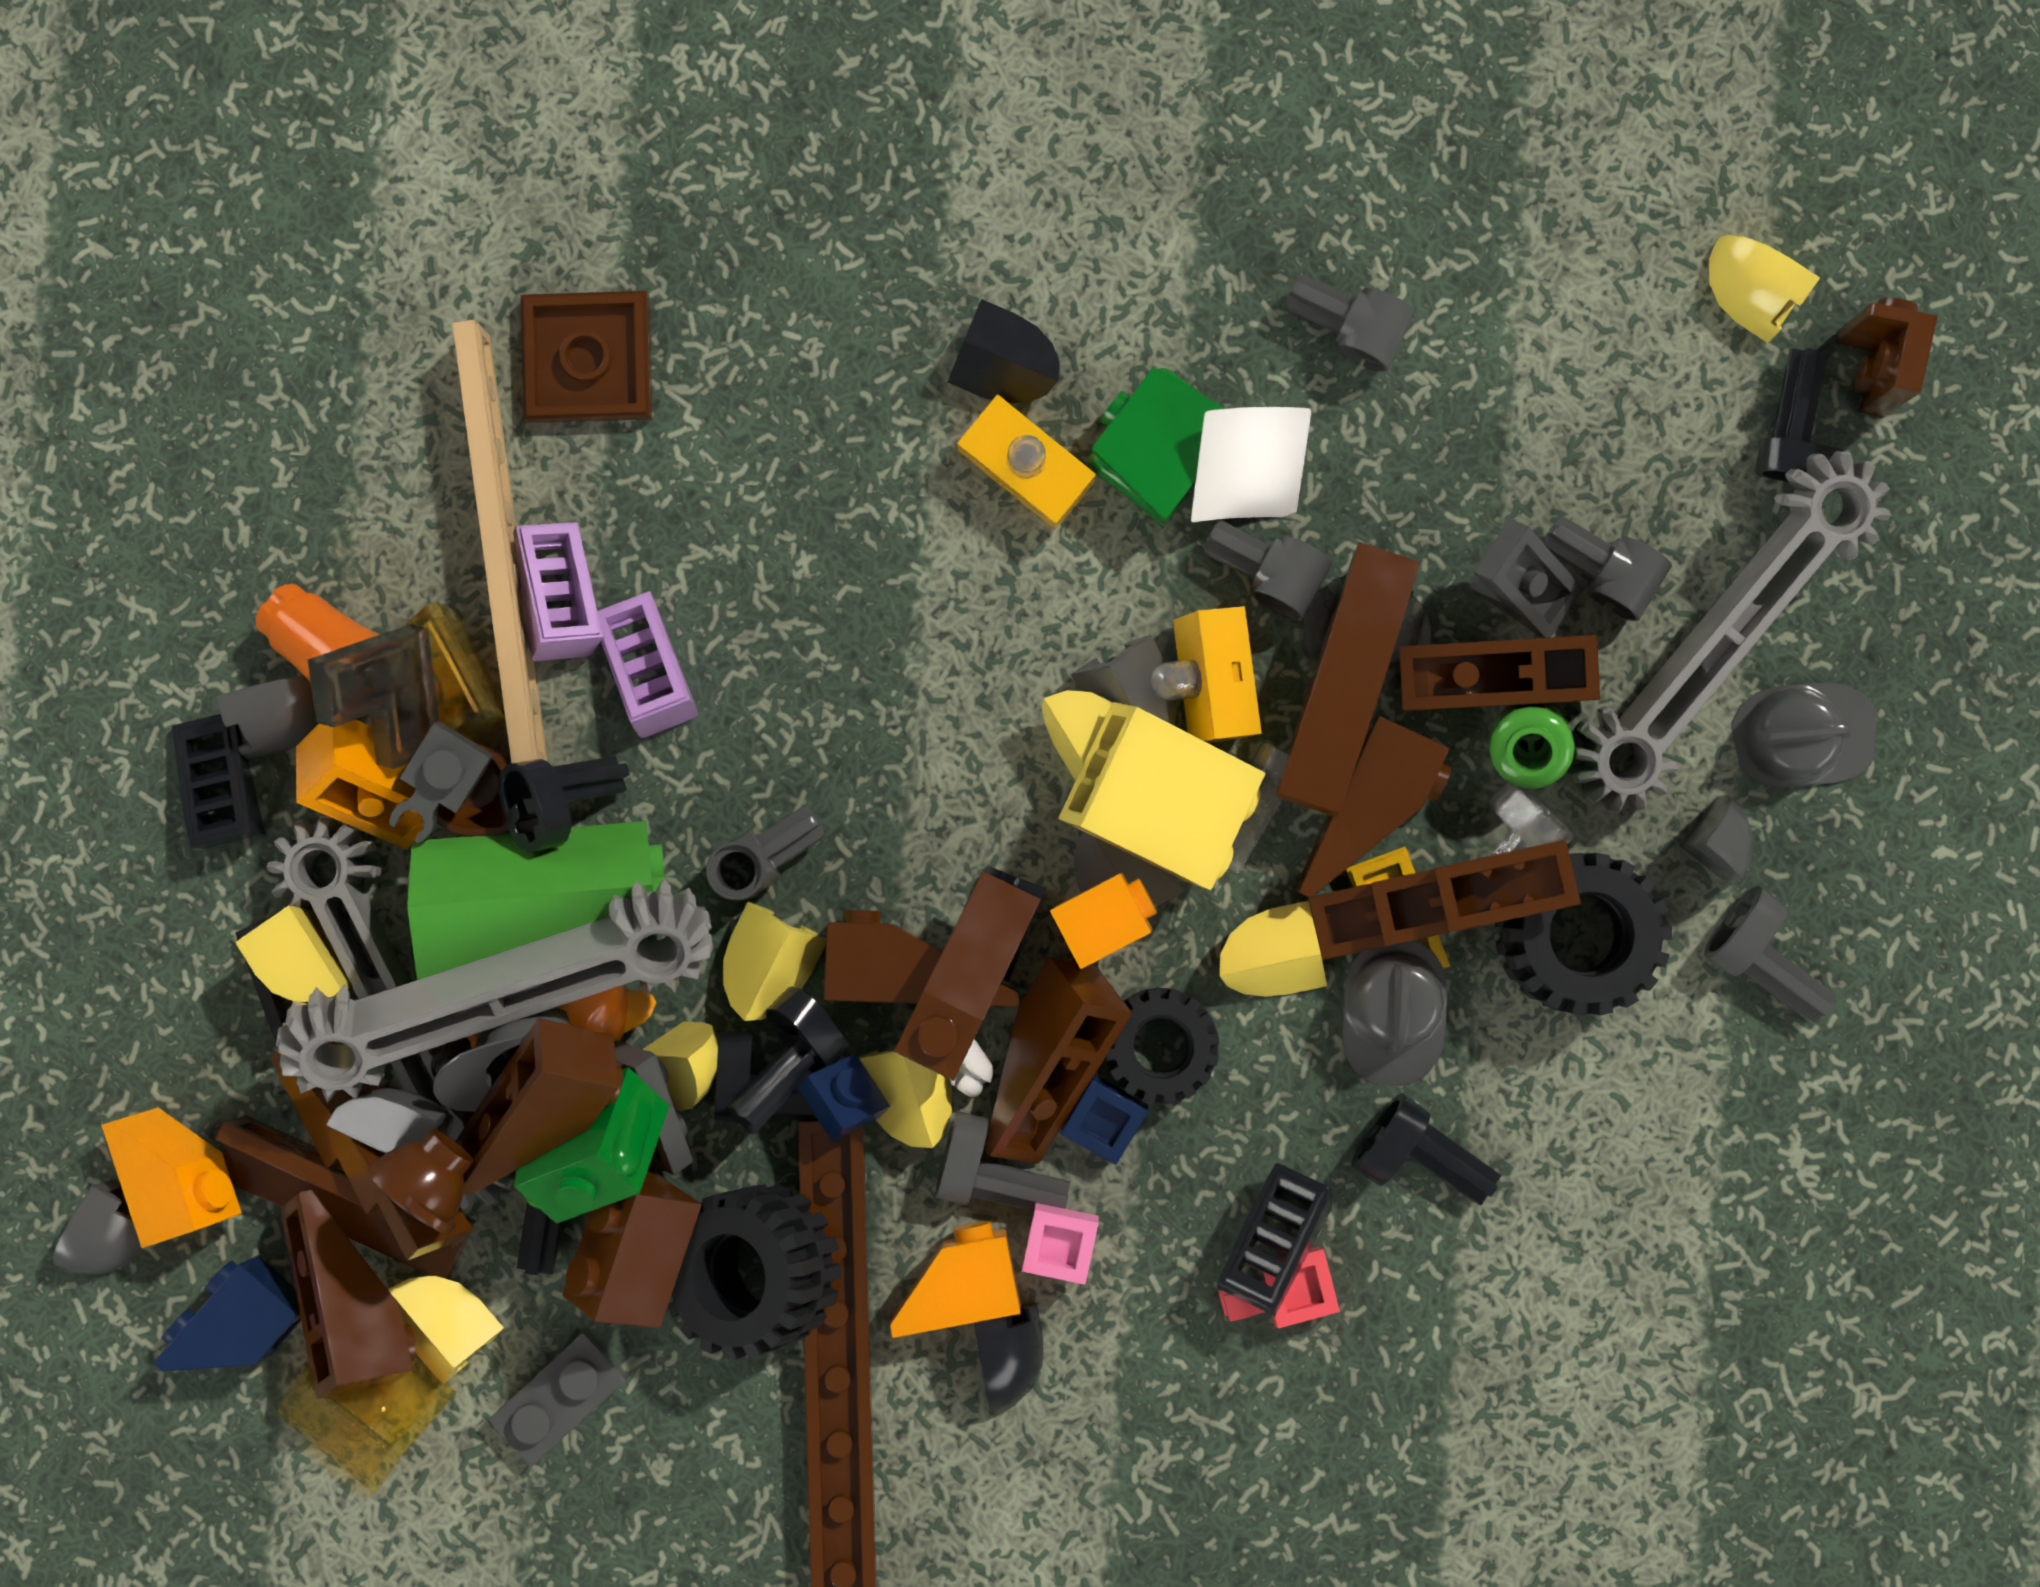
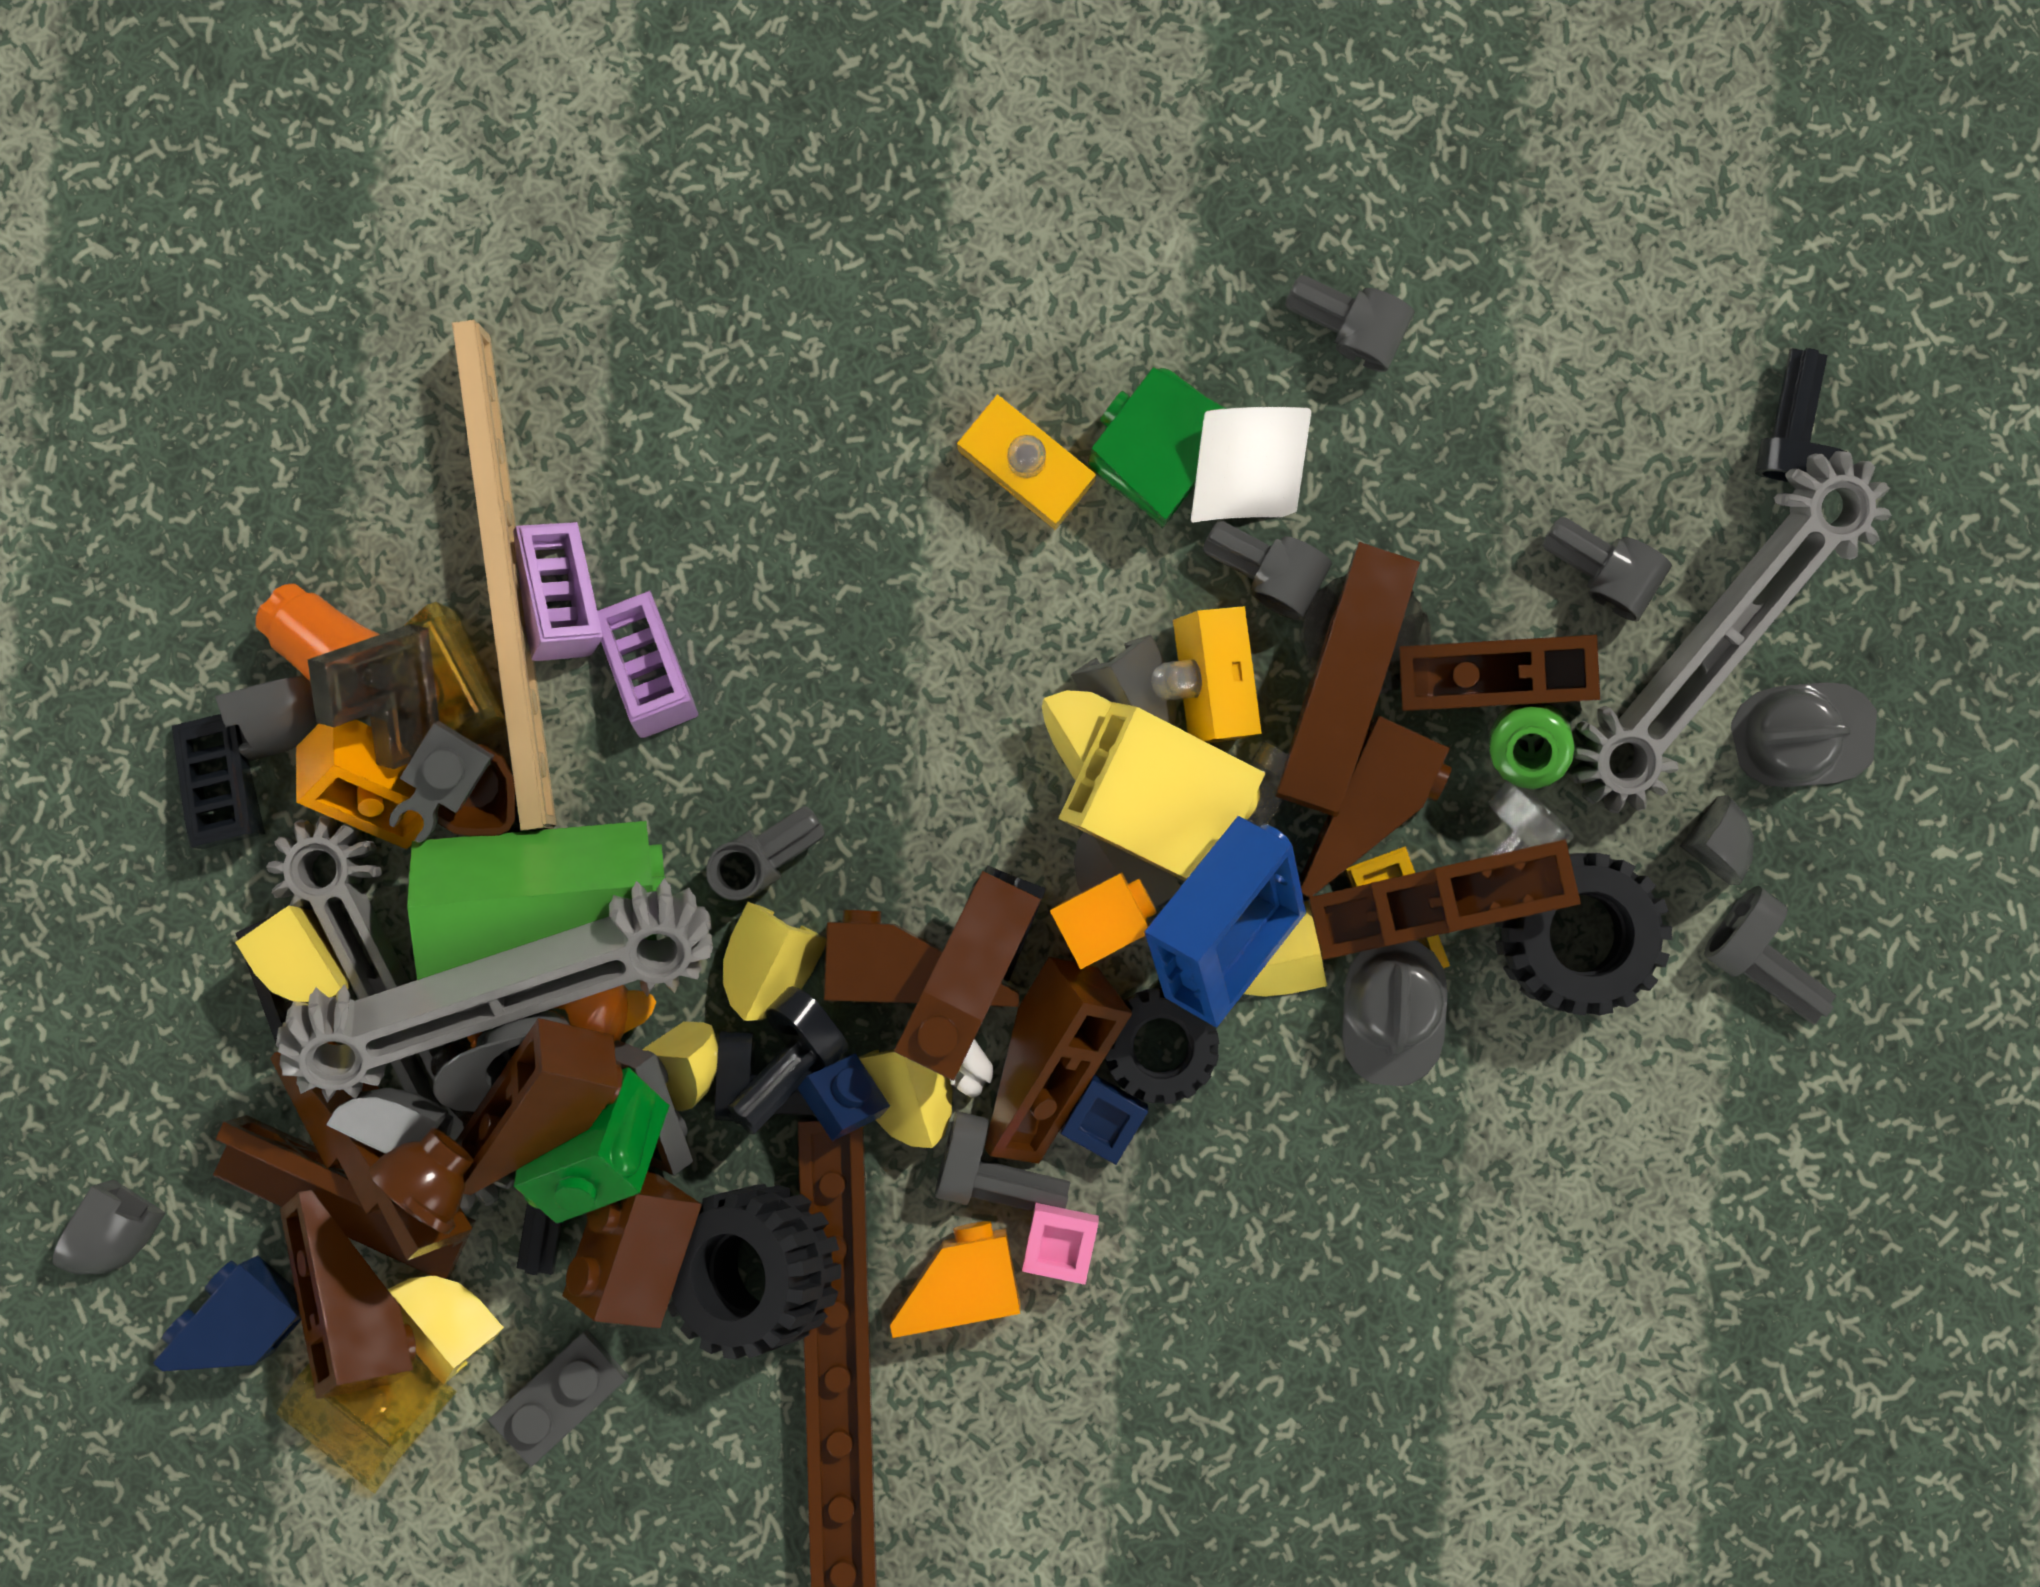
light orange slope [101,1107,242,1248] -> none
black piece [498,756,630,852] -> none
reddish brown tile [521,291,652,423] -> none
black brick [947,299,1060,403] -> none
black brick [974,1302,1043,1413] -> none
black slope [1217,1163,1333,1316] -> none
coral plate [1218,1246,1340,1329] -> none
black piece [1351,1093,1501,1206] -> none
dark grey slope [1469,519,1583,638] -> none
light yellow brick [1709,234,1820,343] -> none
reddish brown bracket [1835,298,1938,418] -> none
none -> blue window [1144,816,1306,1028]

